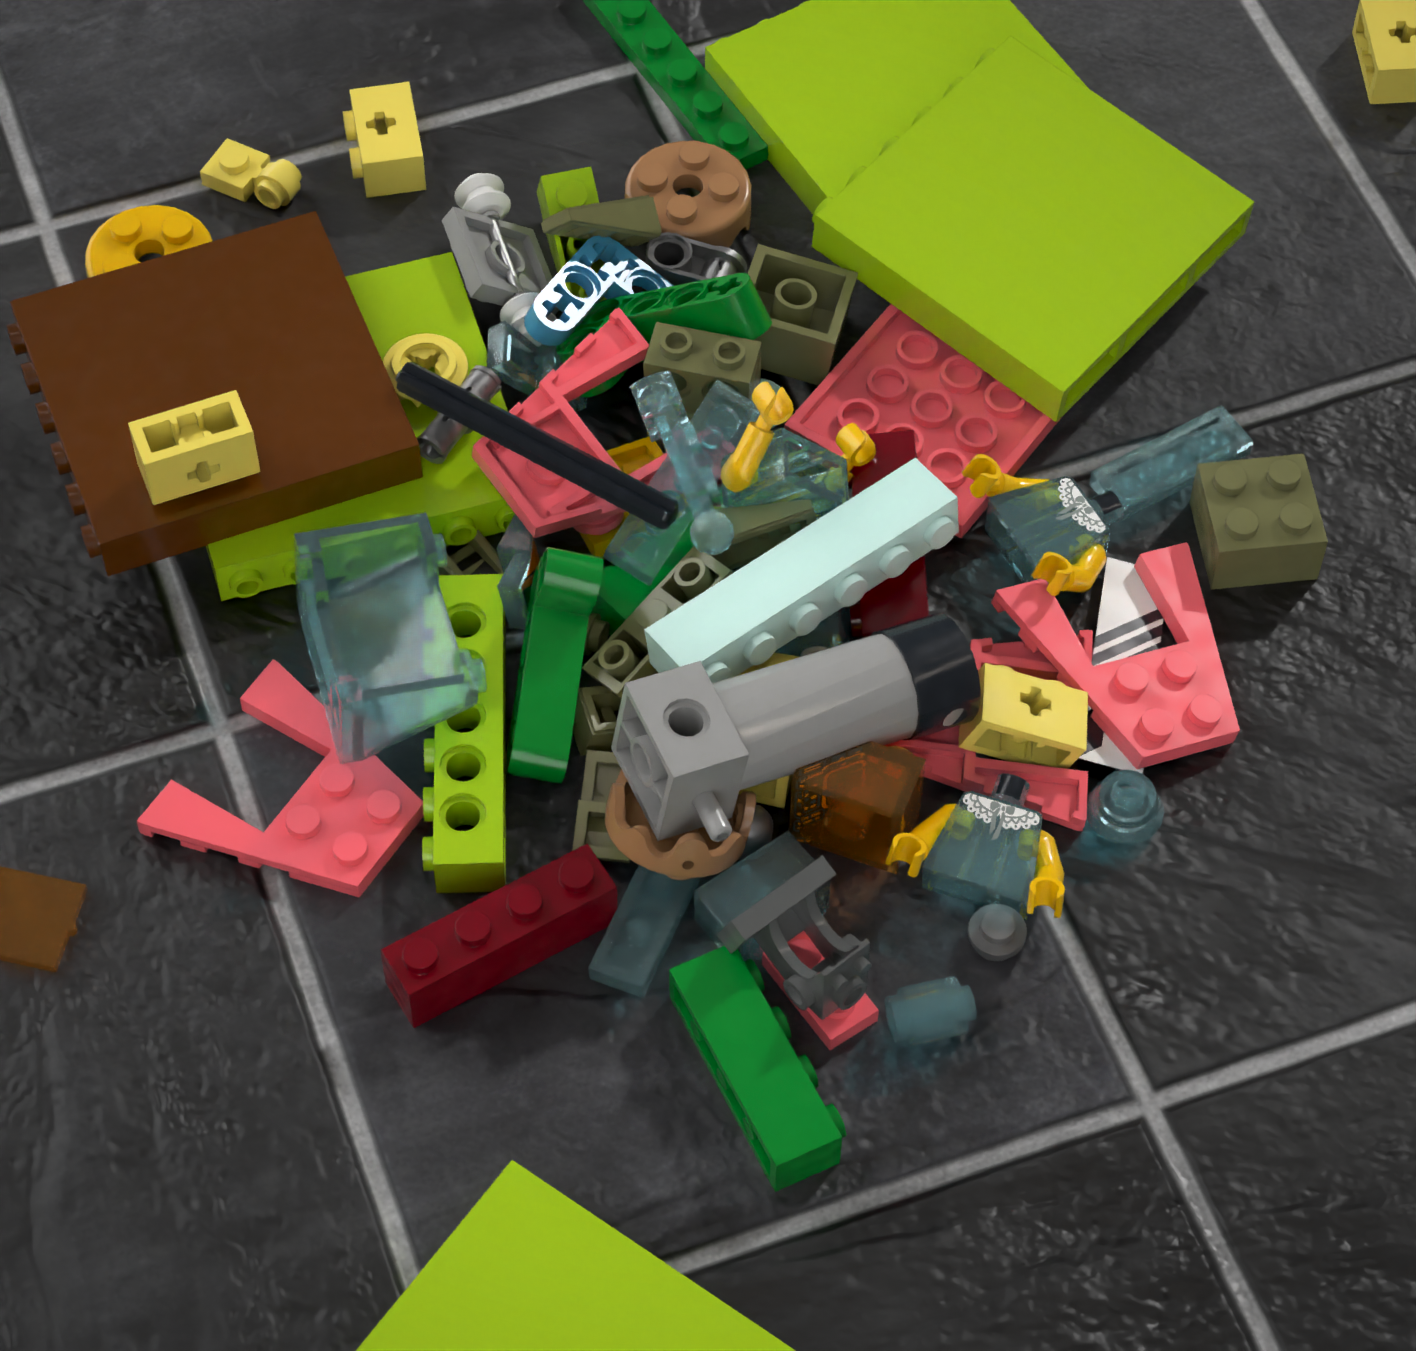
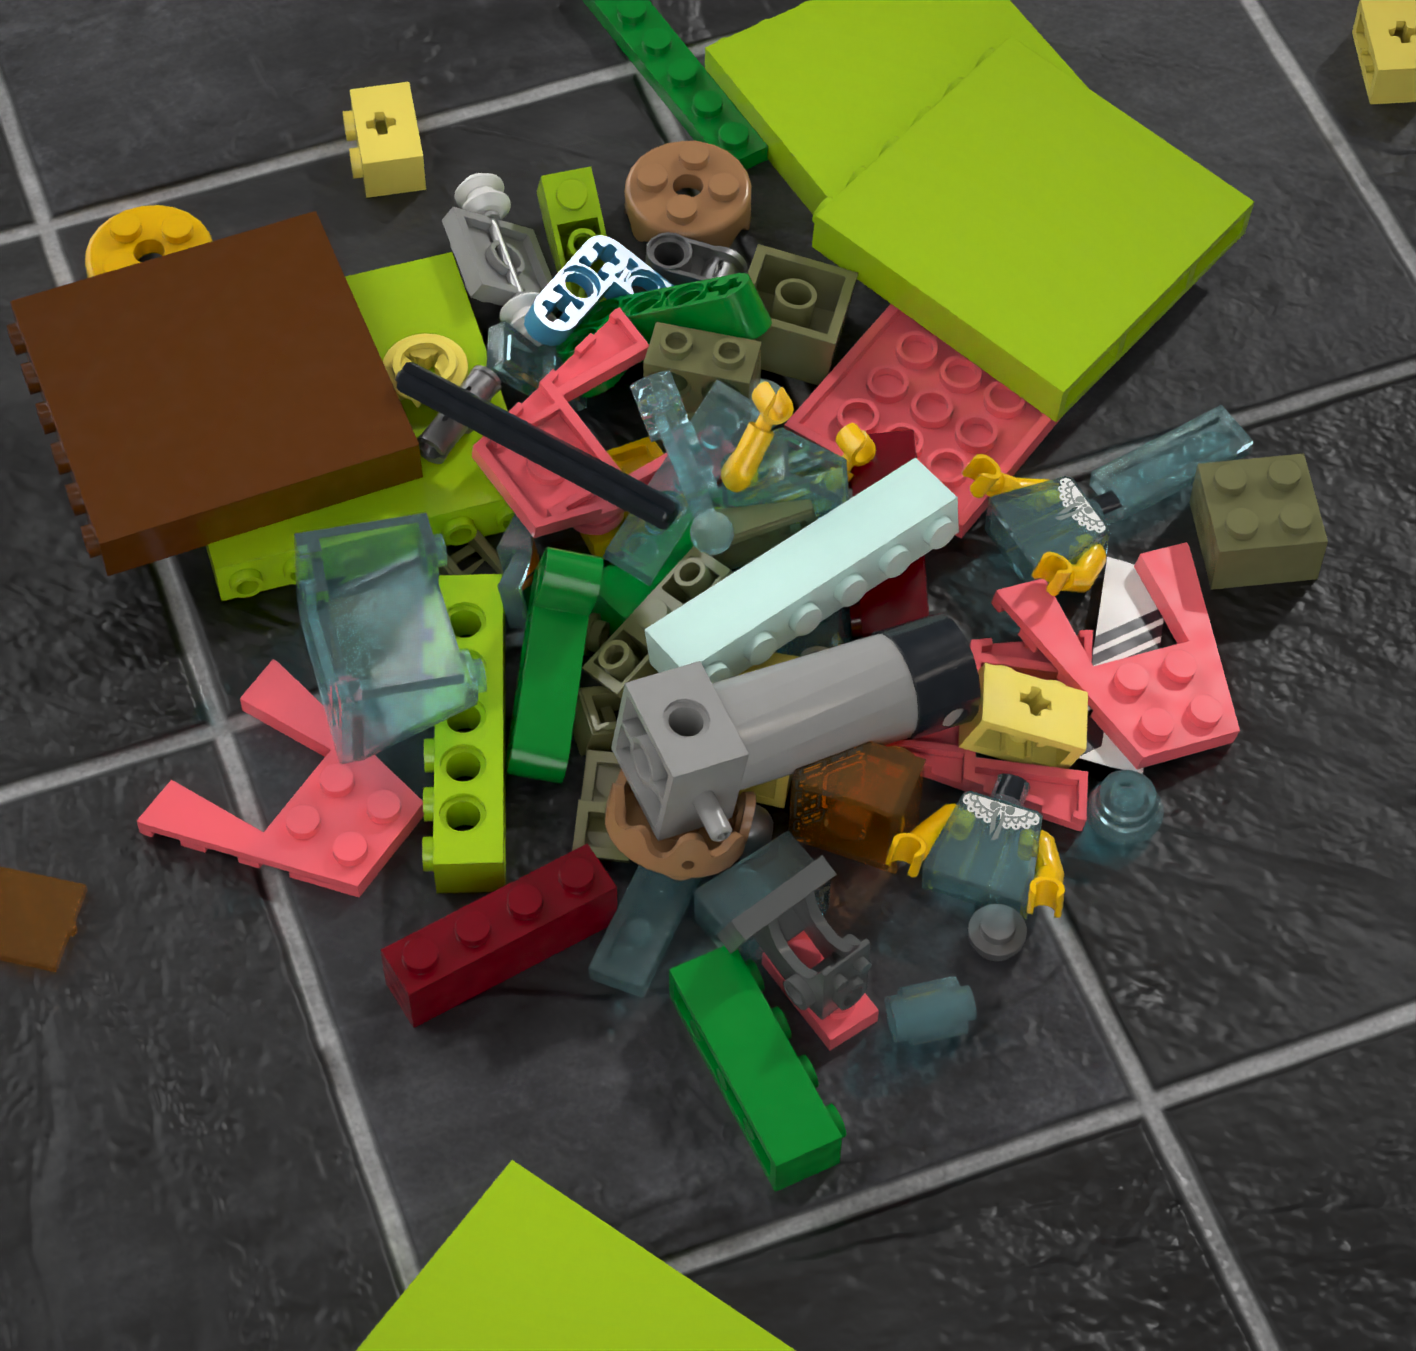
light yellow brick [128,390,260,505] -> none
light yellow plate [200,138,302,209] -> none
olive slope [541,195,662,247] -> none

